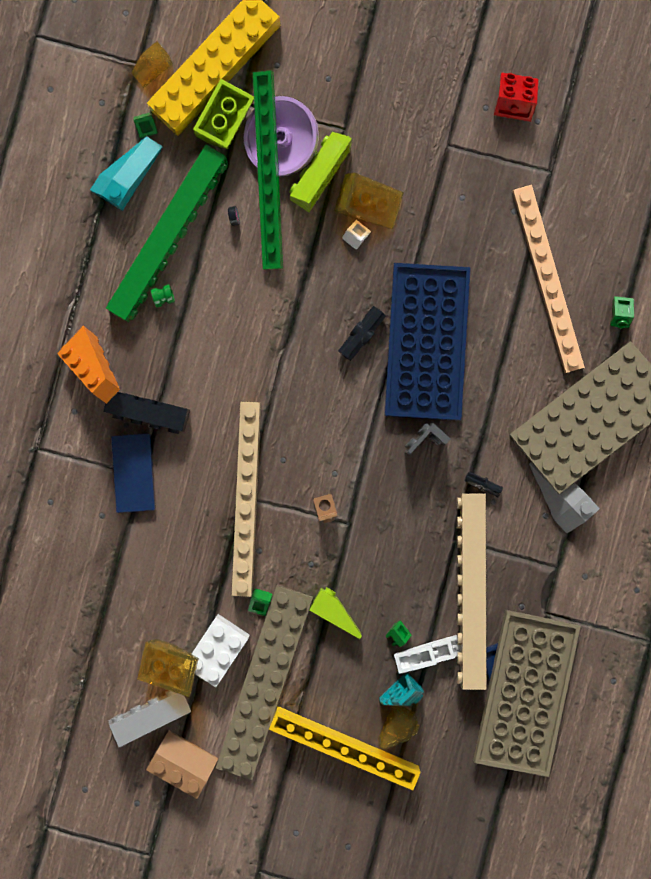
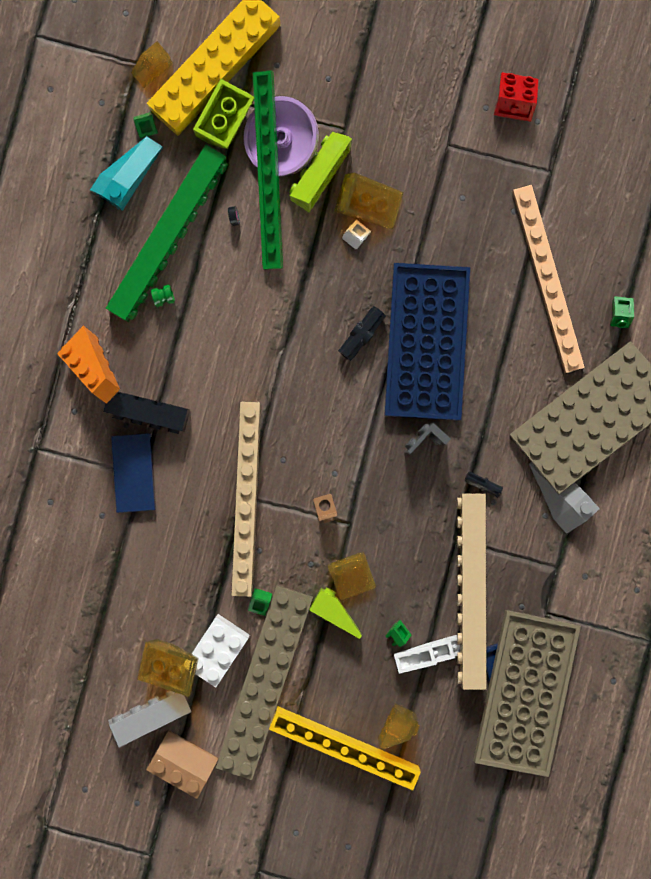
teal wedge [379,672,424,706] -> none
none -> clear yellow bracket [327,551,376,600]

